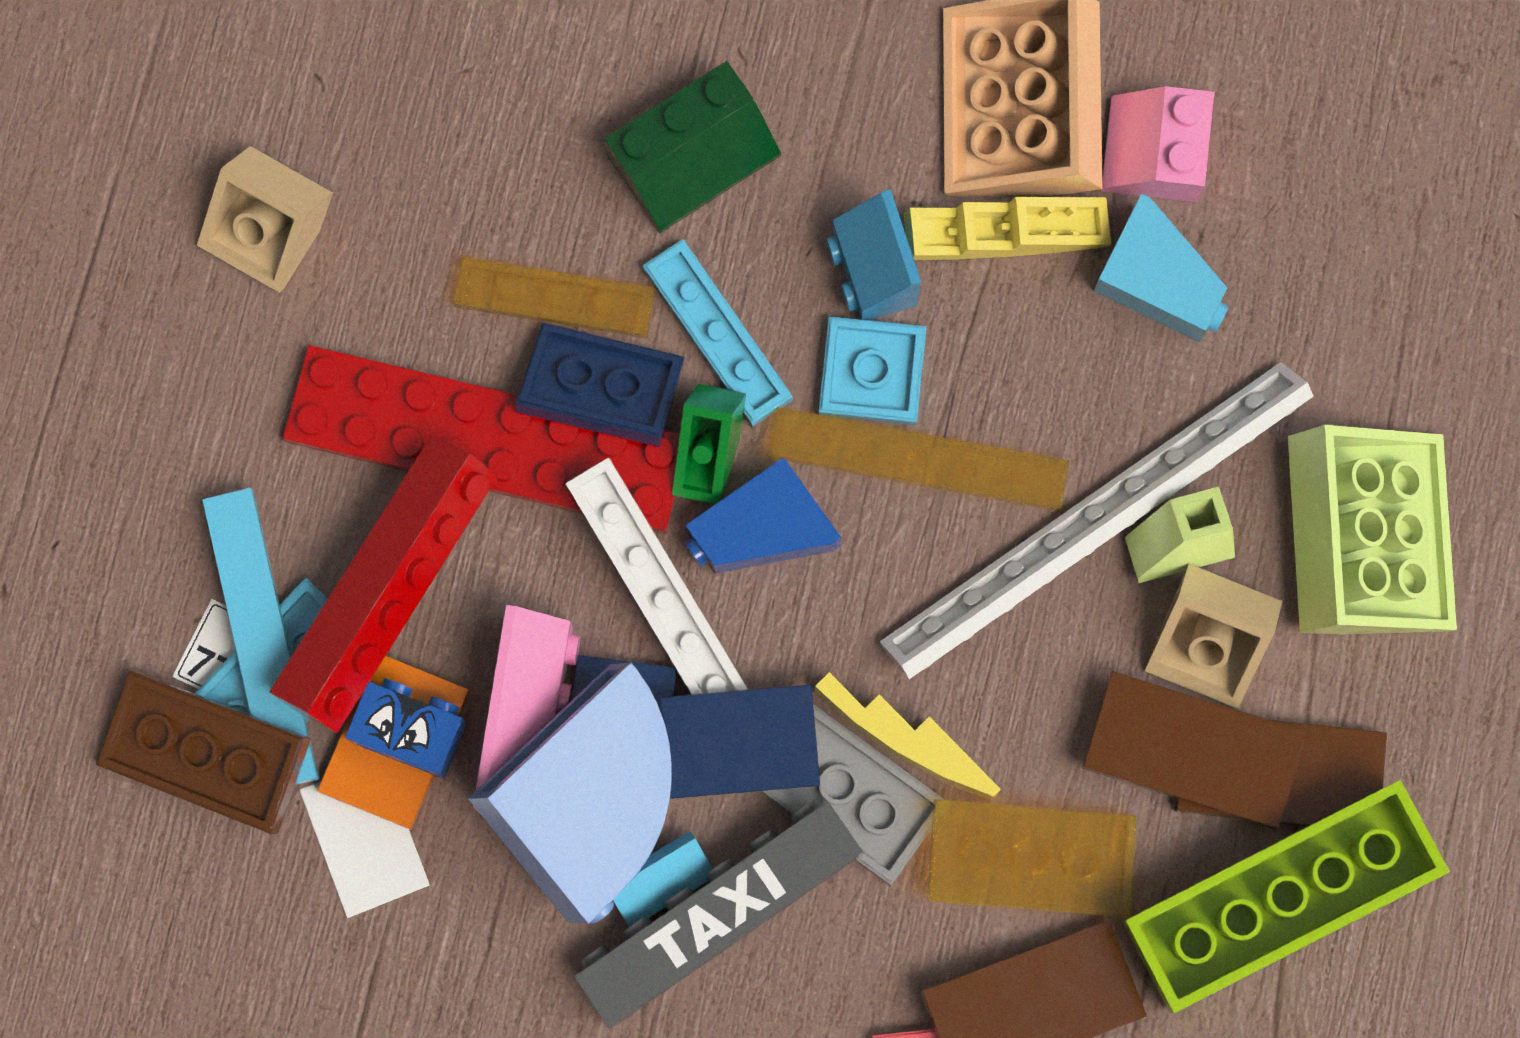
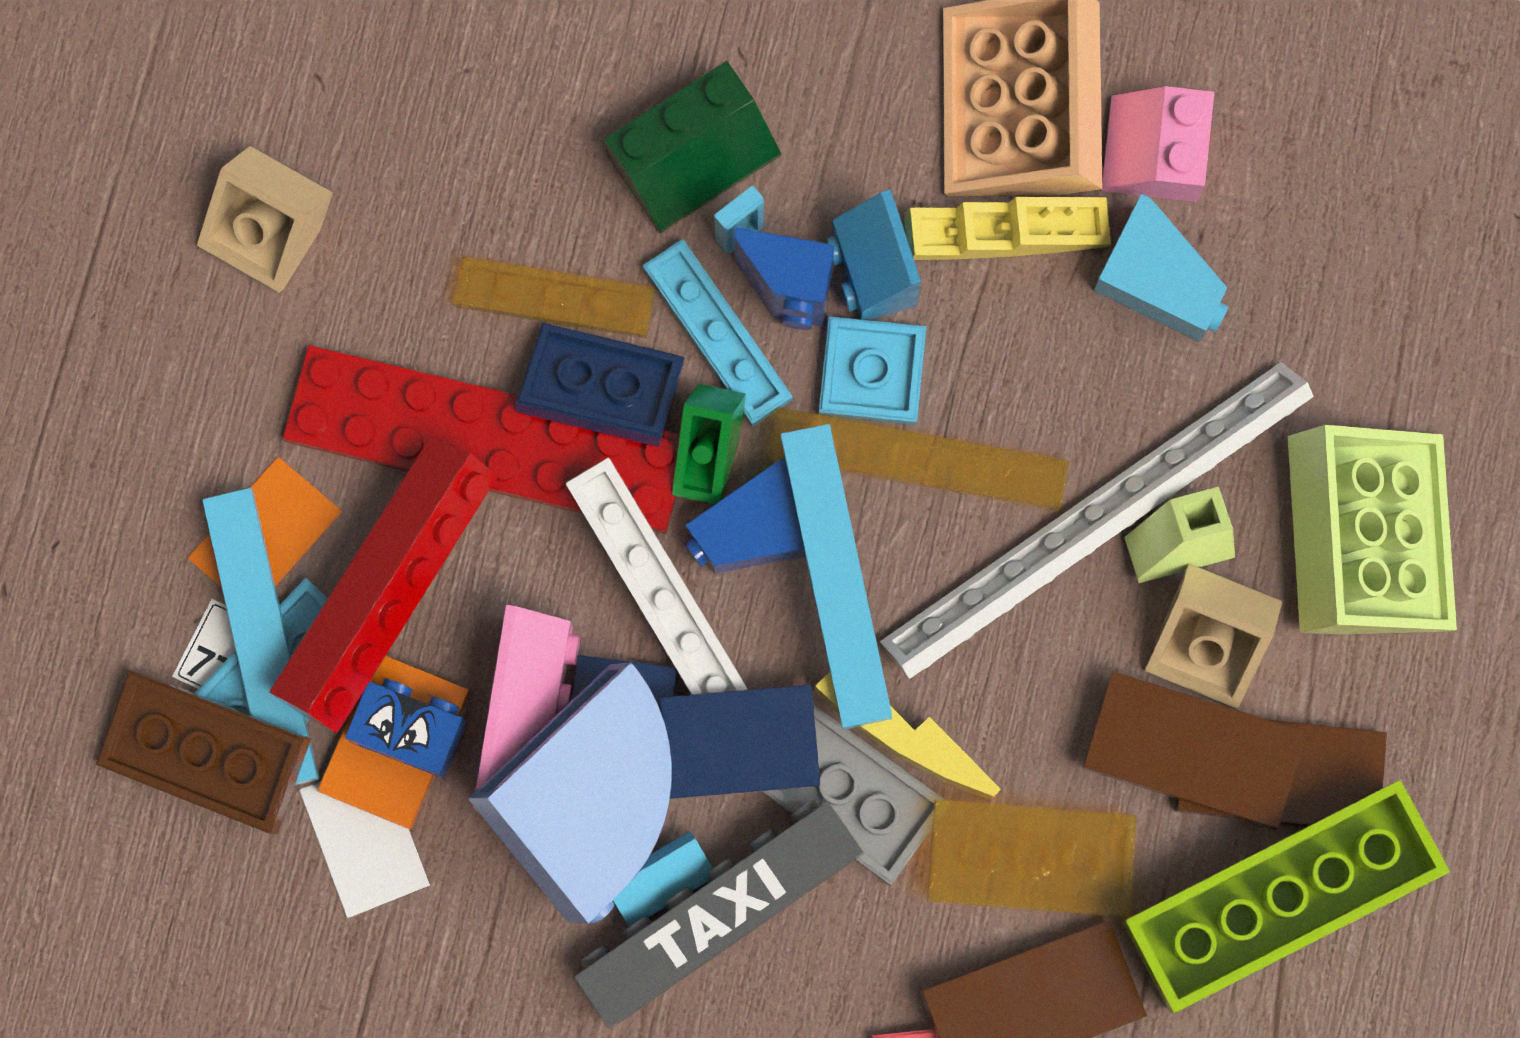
none -> orange sticker [188,457,342,588]
none -> medium azure tile [714,185,764,254]
none -> blue slope [734,227,834,330]
none -> medium azure tile [781,424,893,730]

